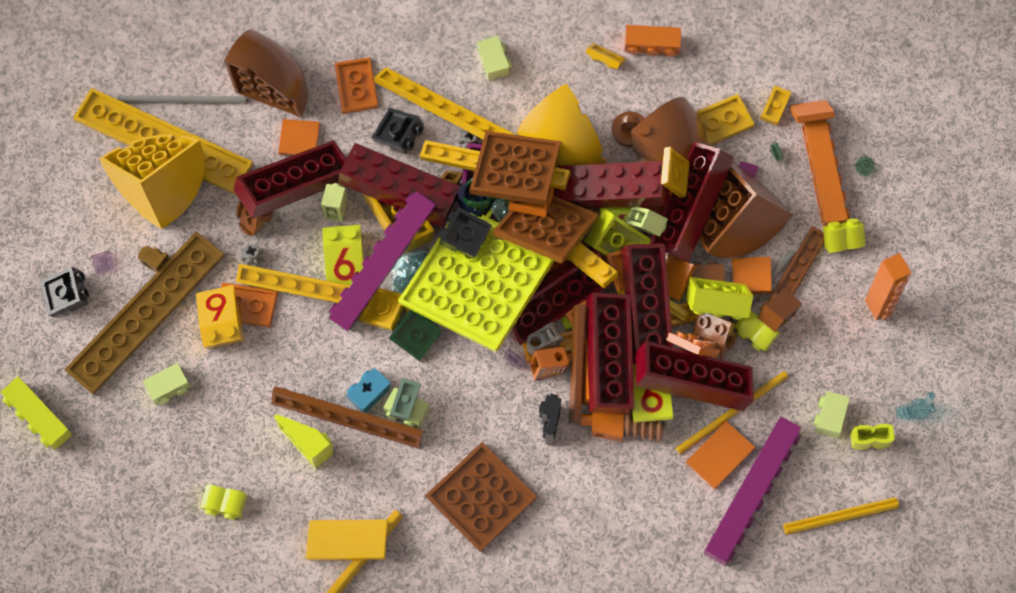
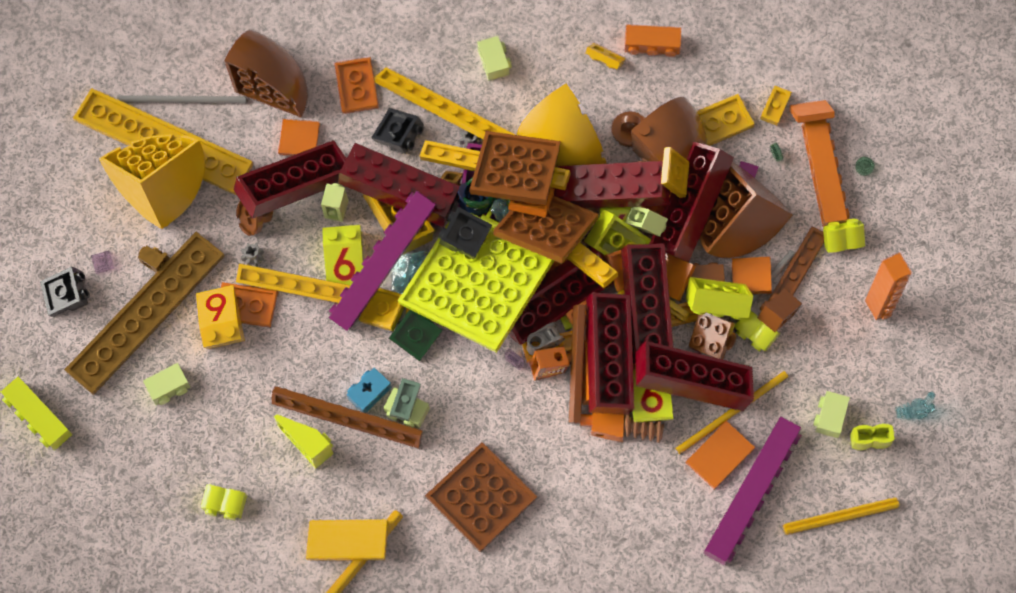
black plate [539,393,562,446] -> none
orange plate [667,331,720,358] -> none

